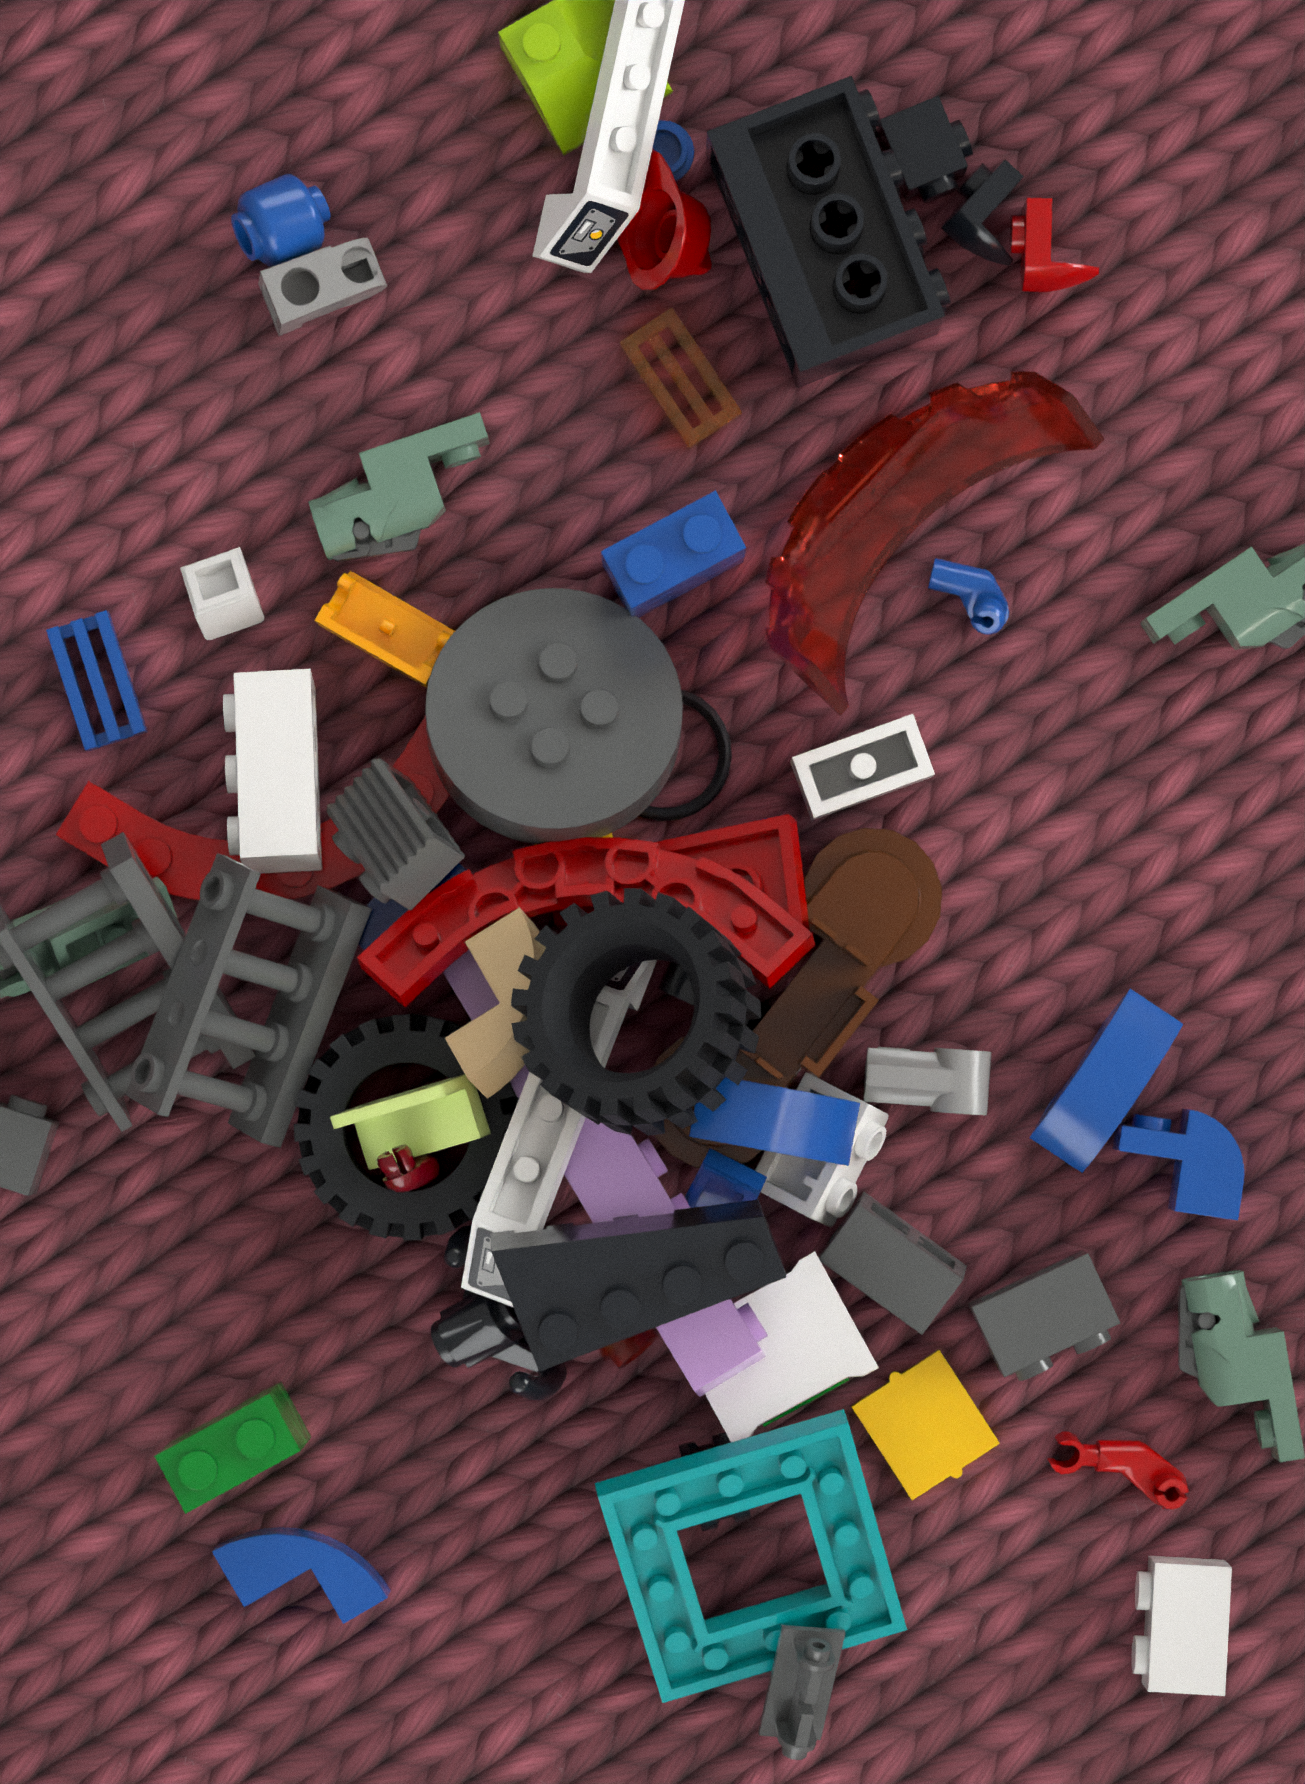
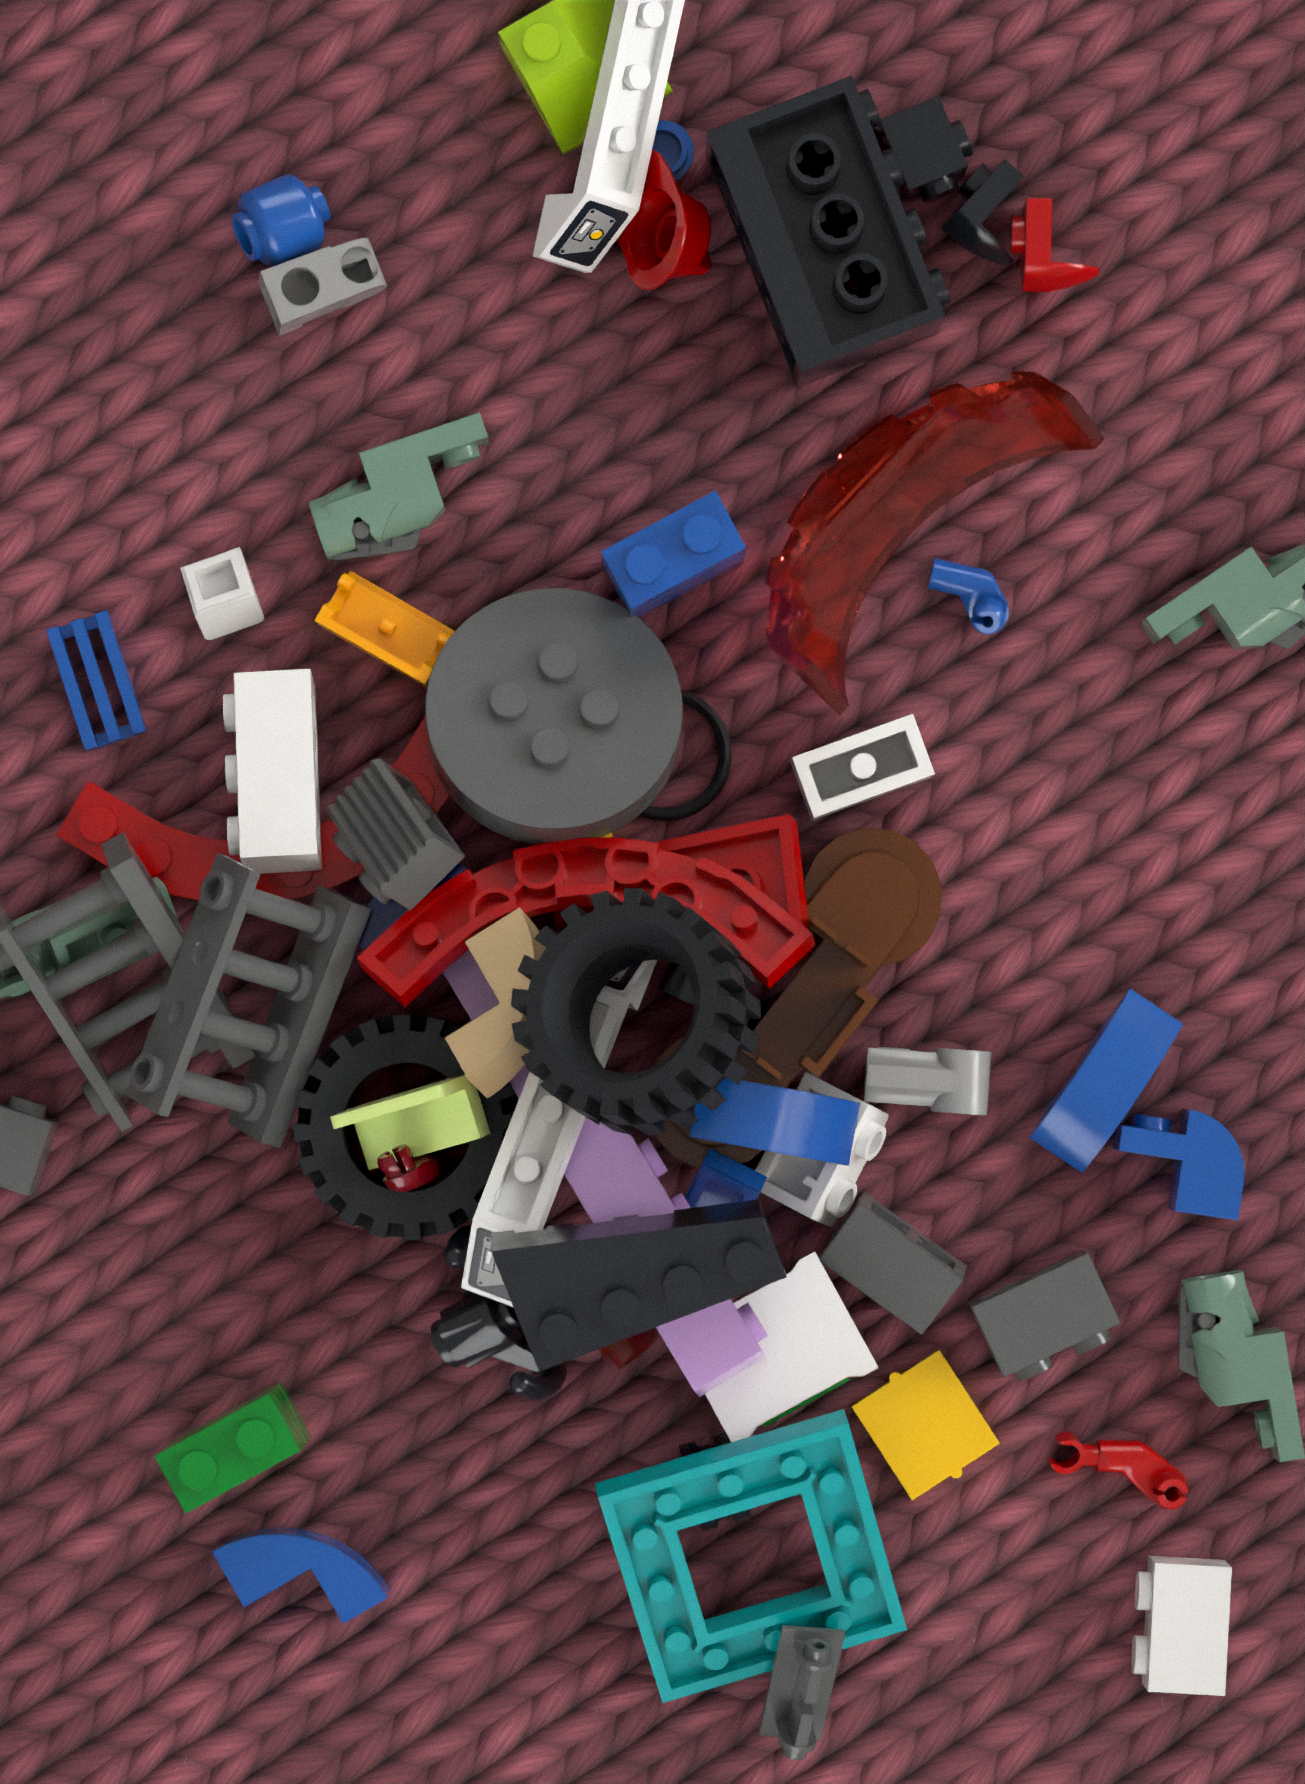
clear orange tile [619,308,742,450] -> none

